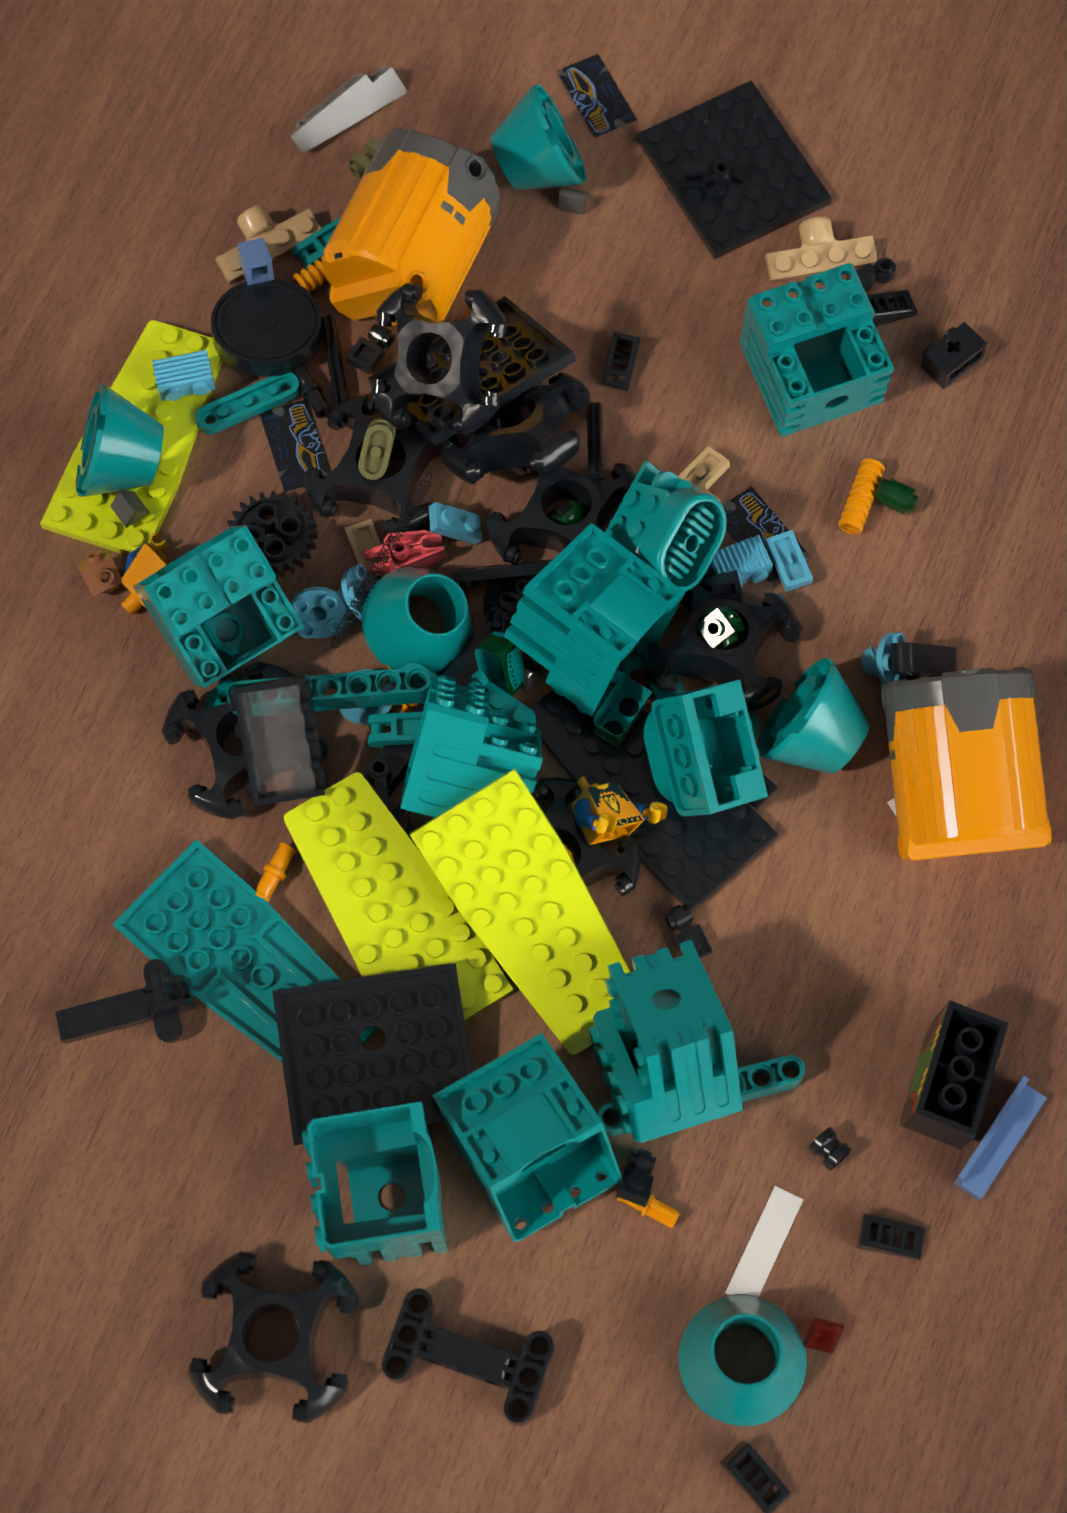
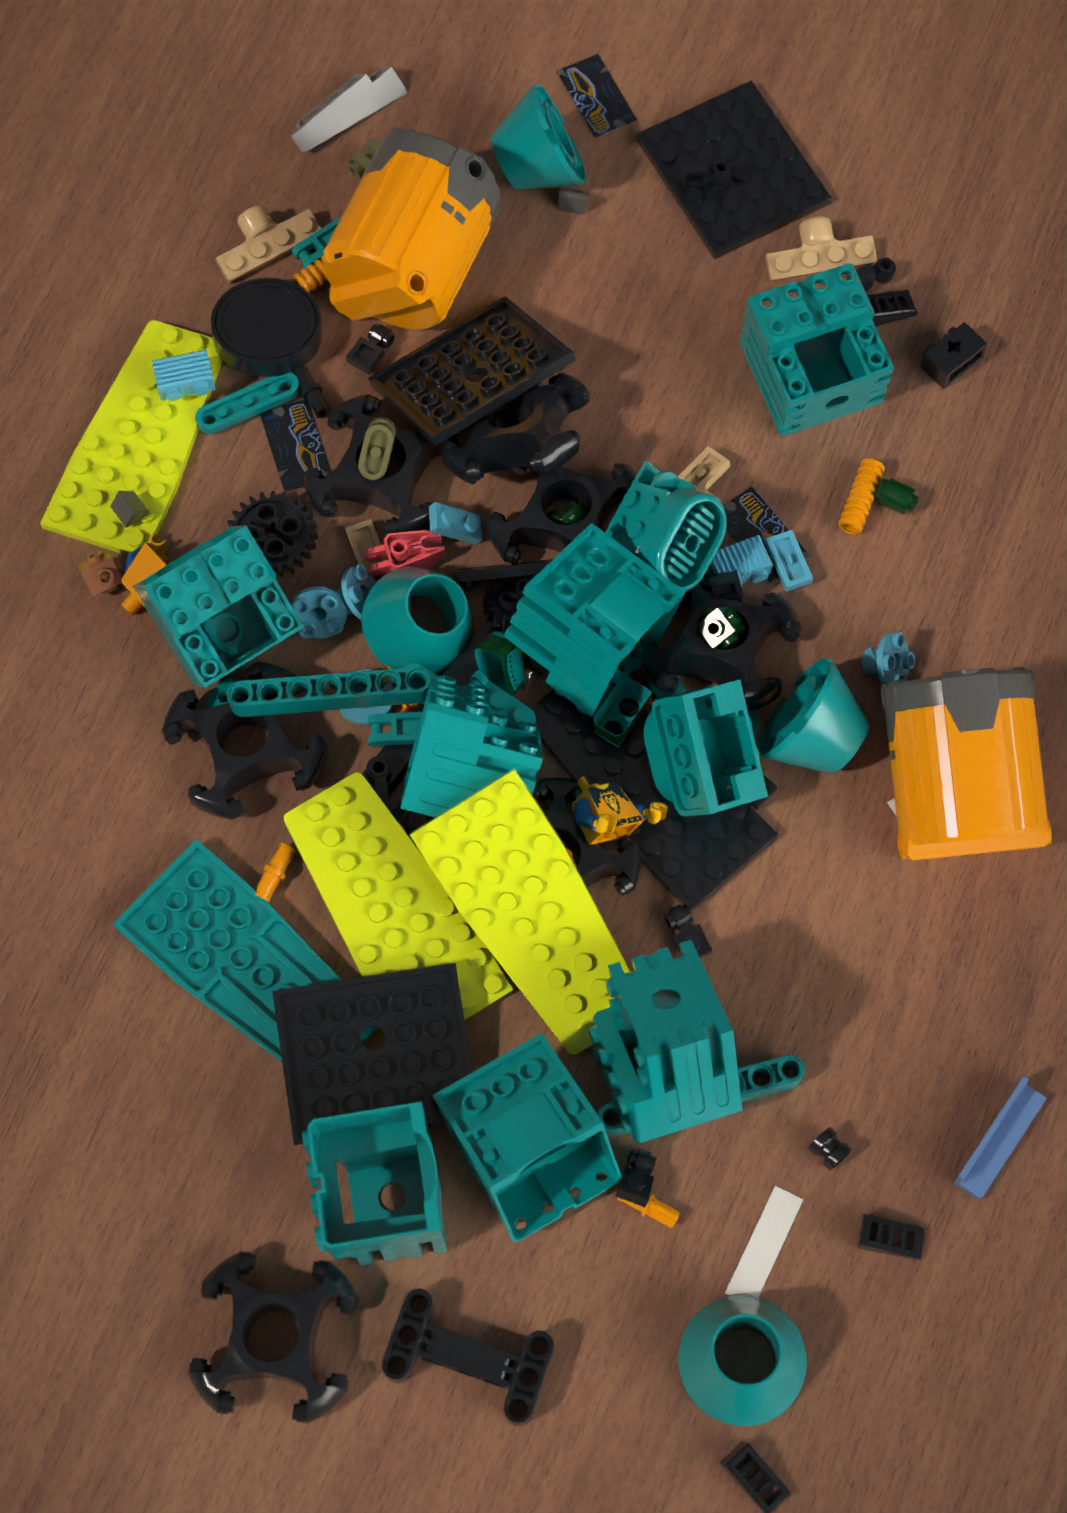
black piece [55,959,197,1044] -> none
teal cone [76,384,164,497] -> none
clear window [230,673,328,806] -> none
medium blue brick [237,237,274,285] -> none
black axle [321,314,349,407] -> none
black piece [331,472,432,649] -> none
black piece [369,283,508,435] -> none
black axle [586,401,605,480] -> none
black slope [601,332,640,391] -> none
clear red slope [803,1317,845,1354] -> none
black beam [891,642,957,677] -> none
black brick [900,1000,1008,1150] -> none

